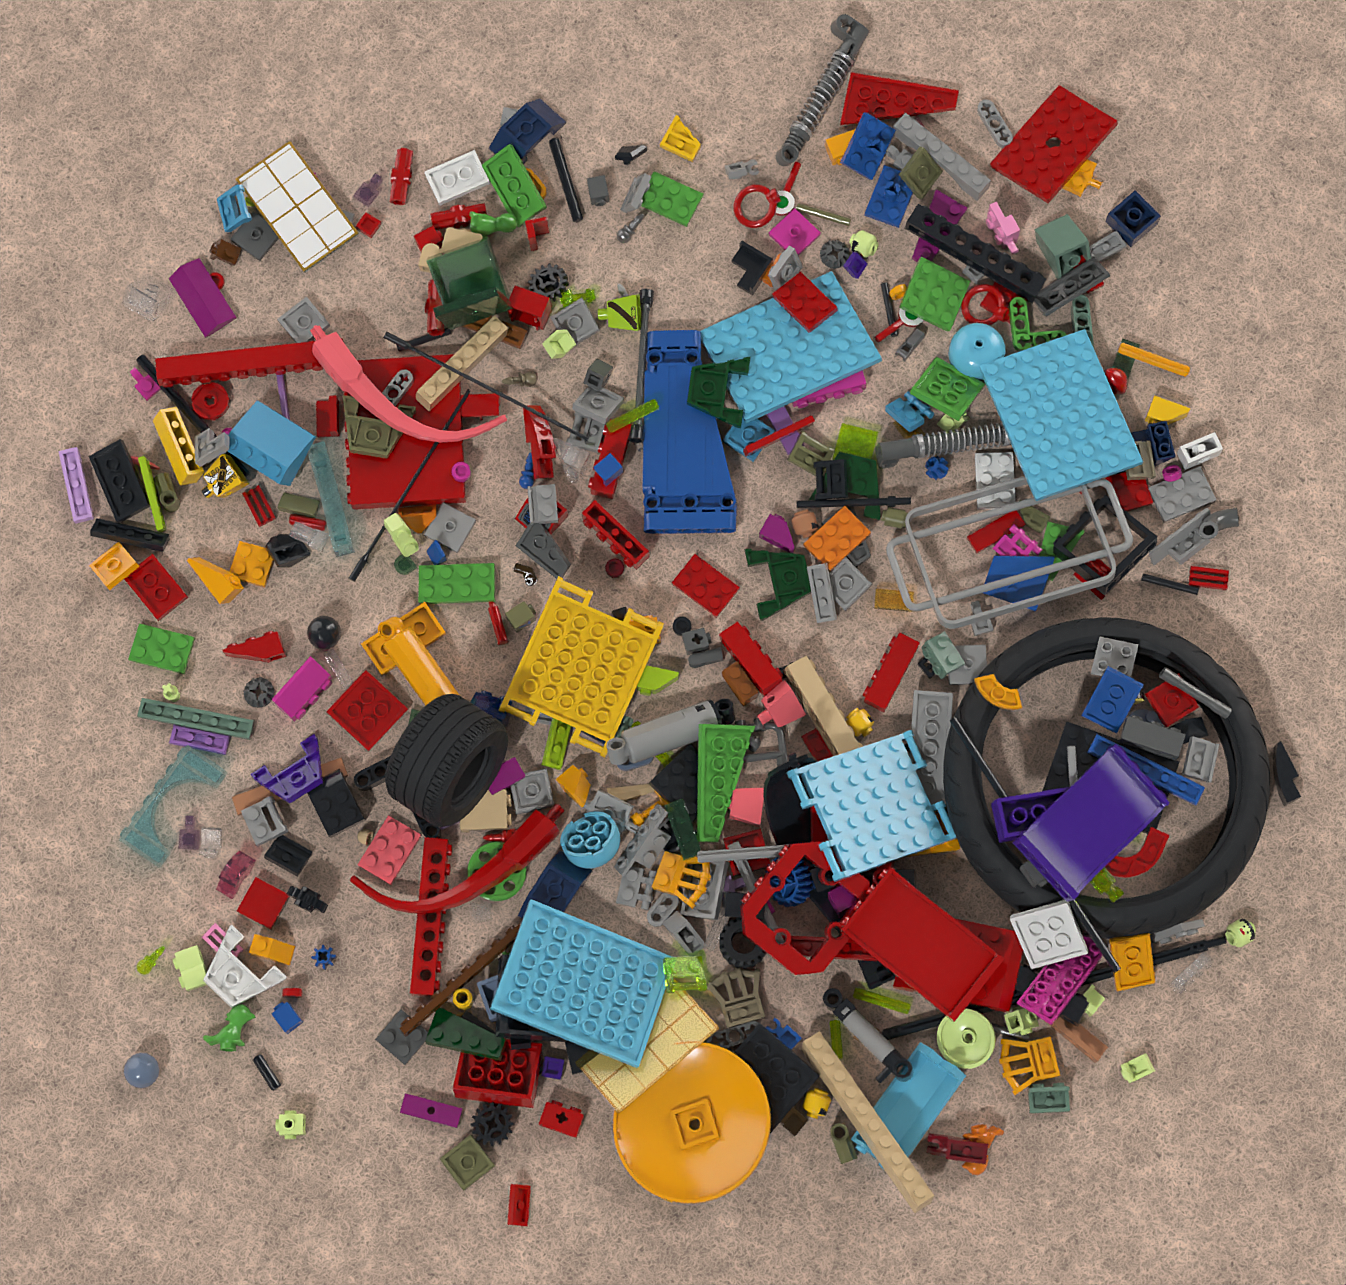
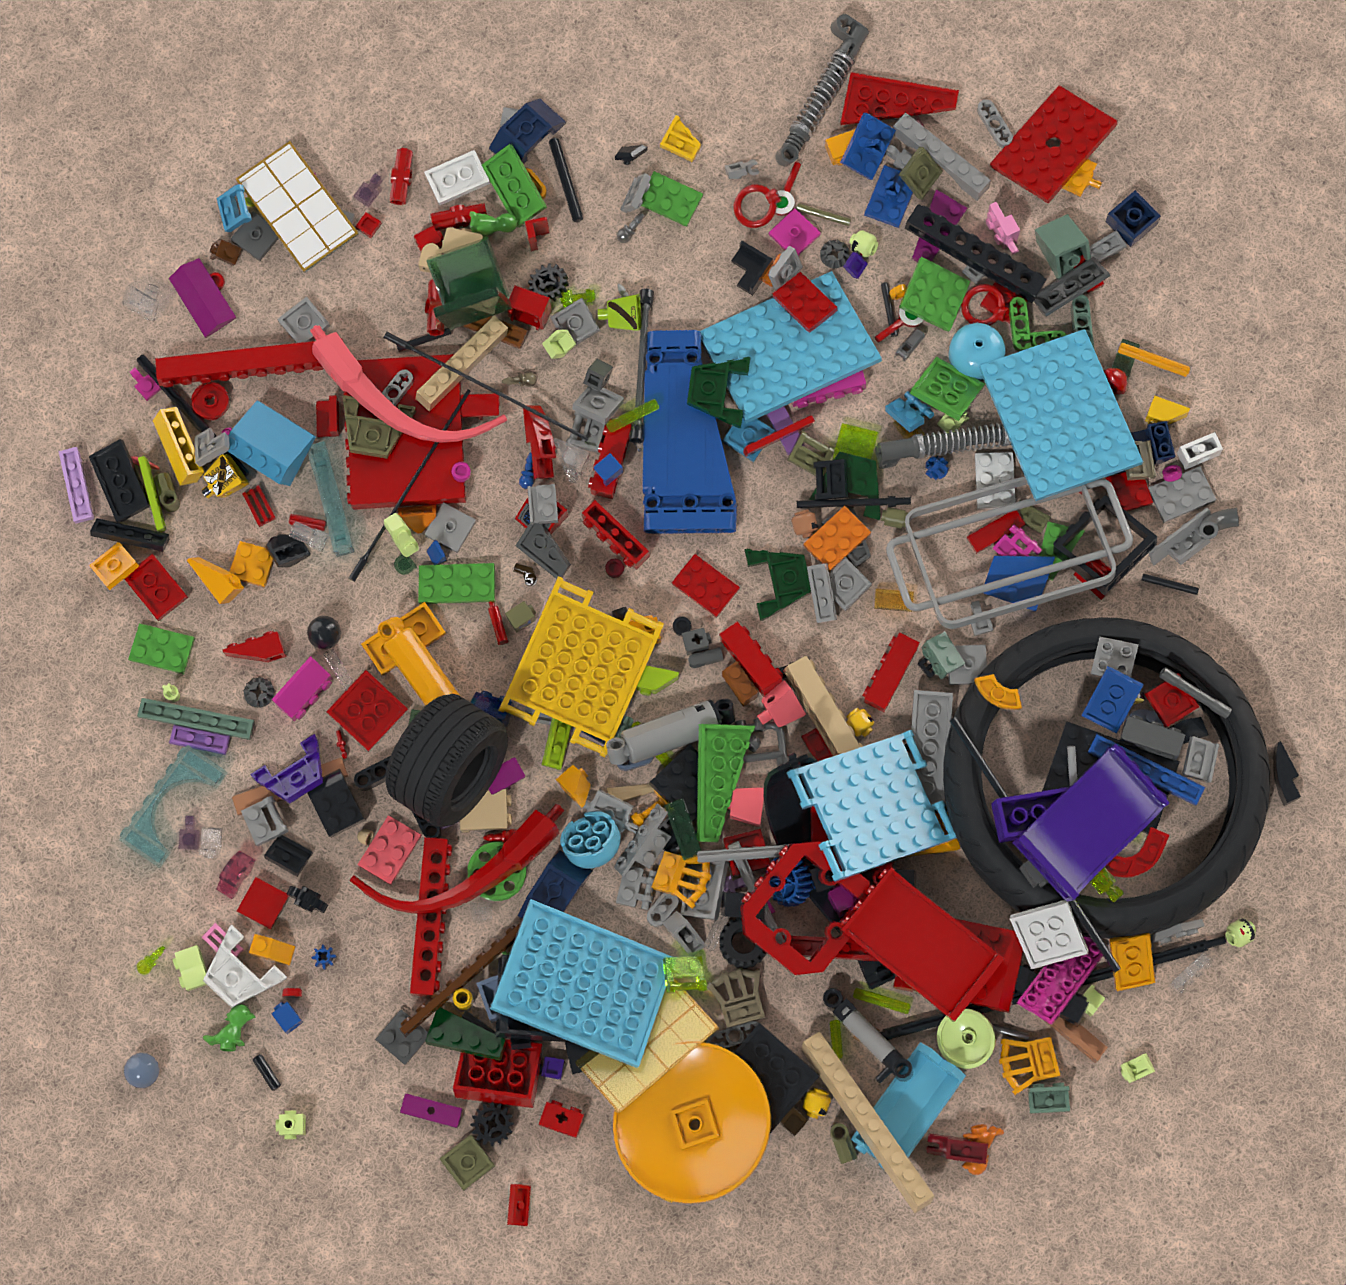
medium lavender bar [276,374,290,420] -> none
olive slope [277,493,320,518] -> none
light grey plate [511,768,554,815] -> none
dark grey brick [587,175,609,206] -> none
magenta slope [759,514,795,553] -> none
blue plate [766,1018,802,1050] -> none
yellowish green brick [1004,1006,1039,1036] -> none
red tile [1188,566,1229,590] -> none
none -> red hand [336,730,347,759]

